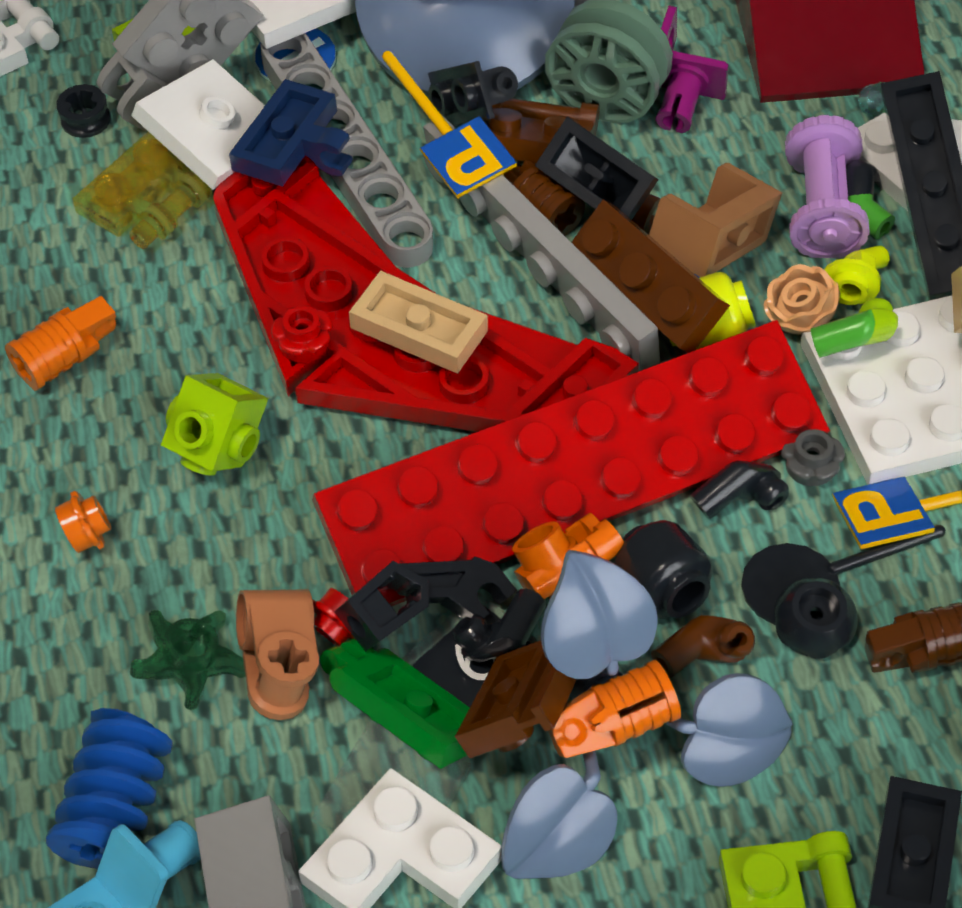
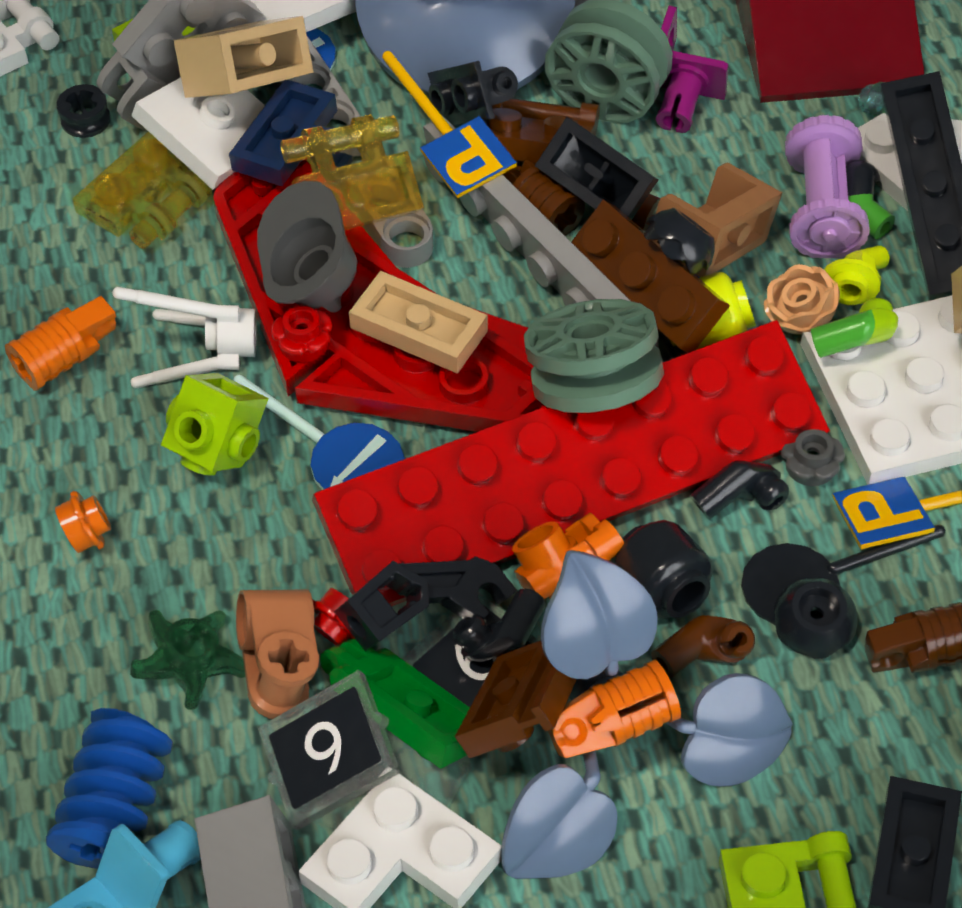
none -> white plant [112,287,257,388]
none -> tan brick [173,16,314,98]
none -> blue piece [233,375,405,490]
none -> dark grey piece [257,181,358,313]
none -> piece [258,670,401,830]
none -> clear yellow plate [280,114,424,230]
none -> sand green wheel [524,299,664,413]
none -> black plate [644,208,715,274]

